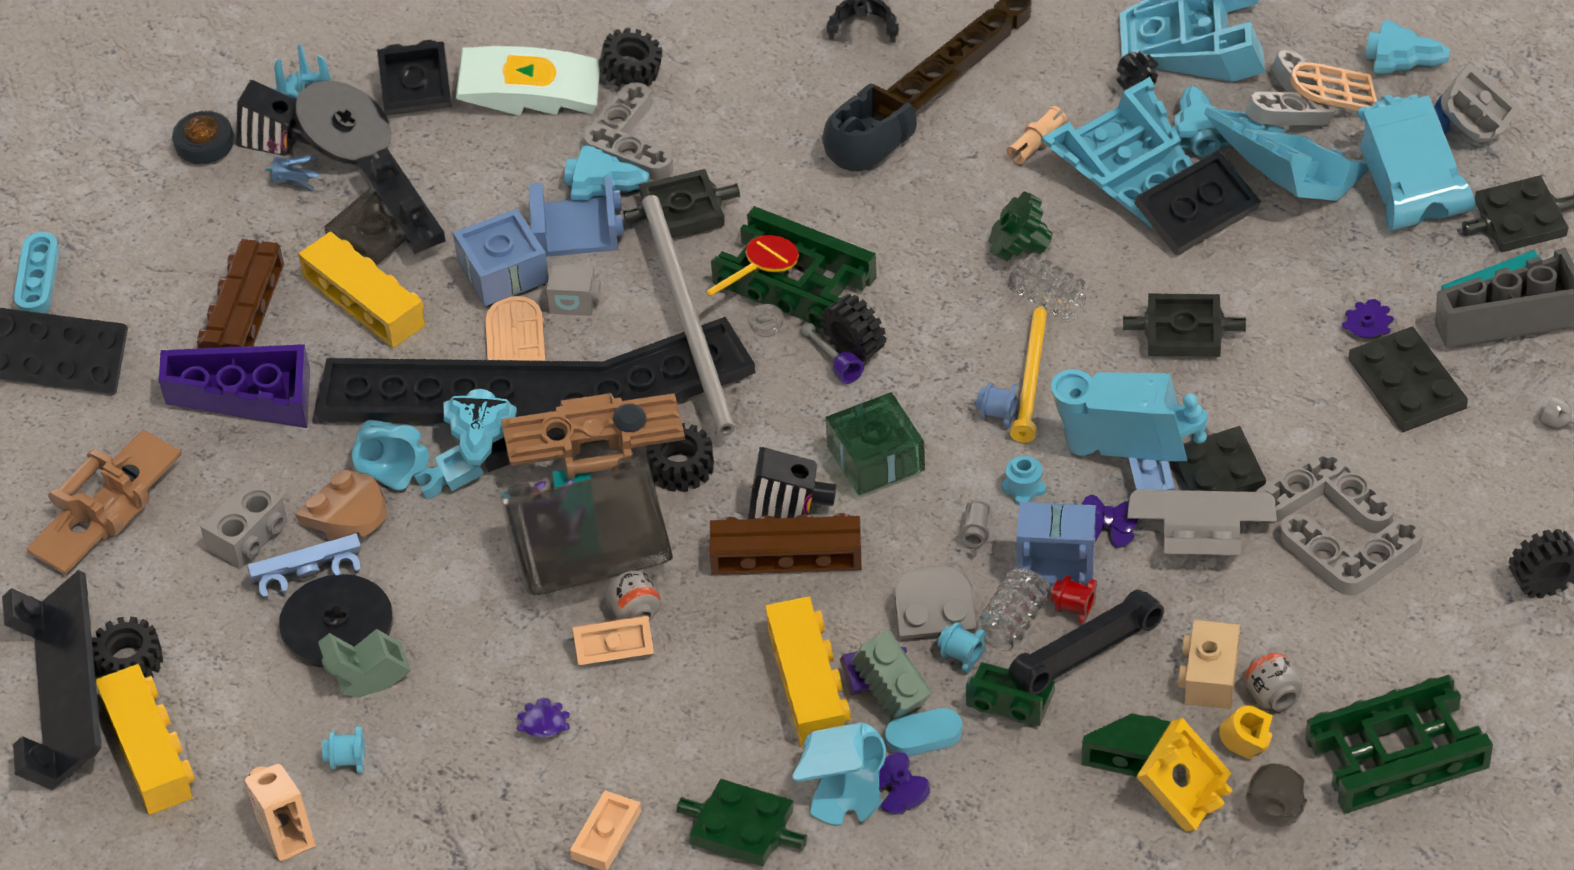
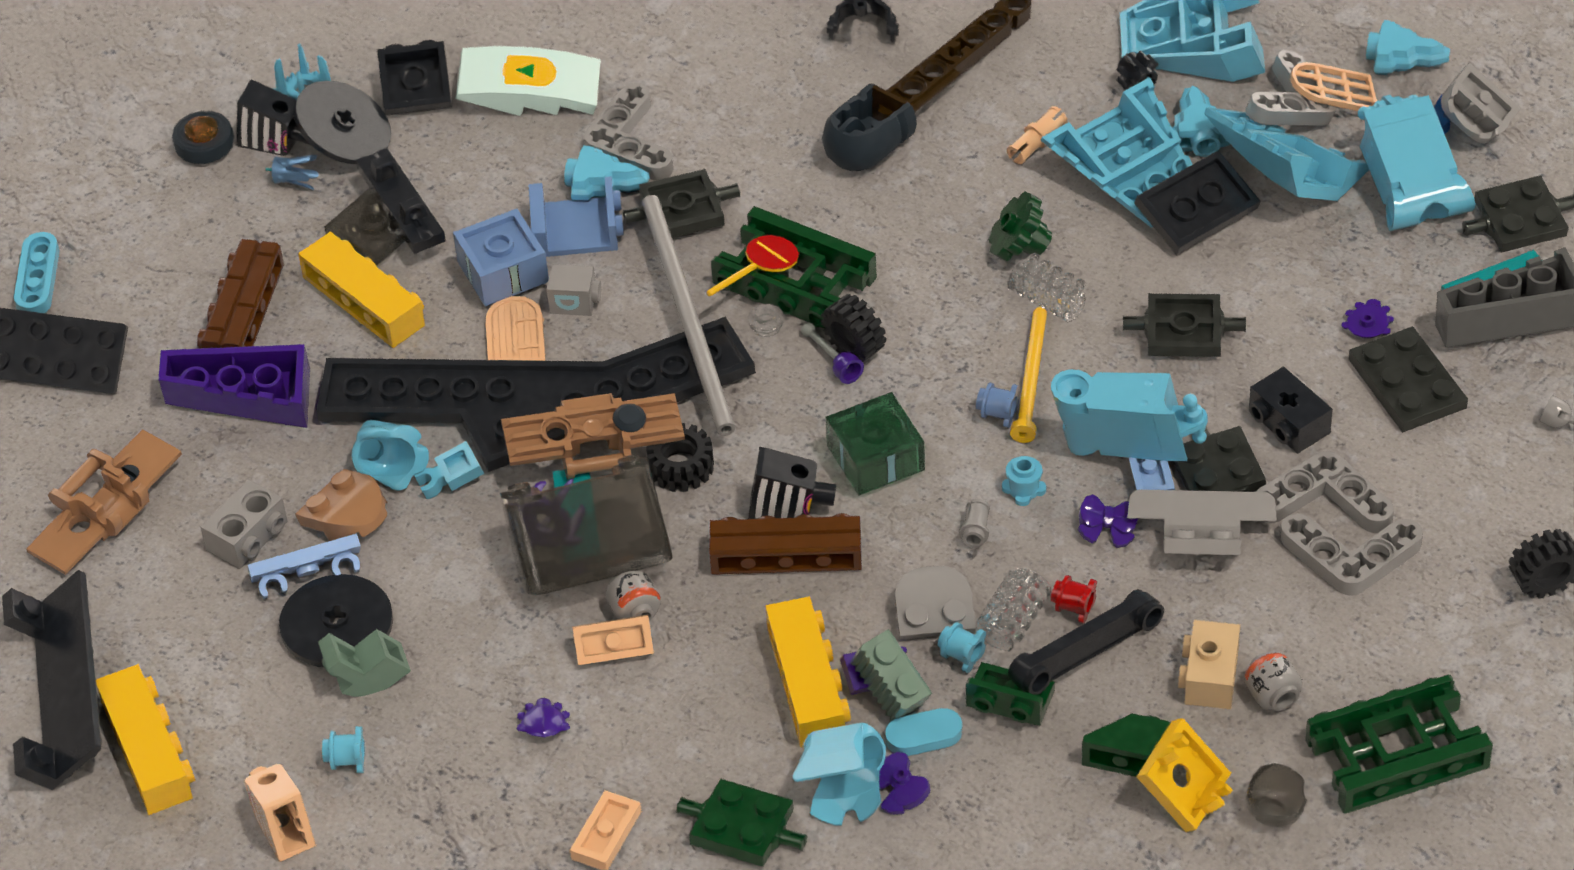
black tyre [92,616,163,678] -> none
medium azure rock [444,389,517,466] -> none
black tyre [599,28,663,87] -> none
medium blue container [1017,502,1096,587] -> none
yellow plate [1219,706,1273,760] -> none
none -> black brick [1249,366,1333,454]

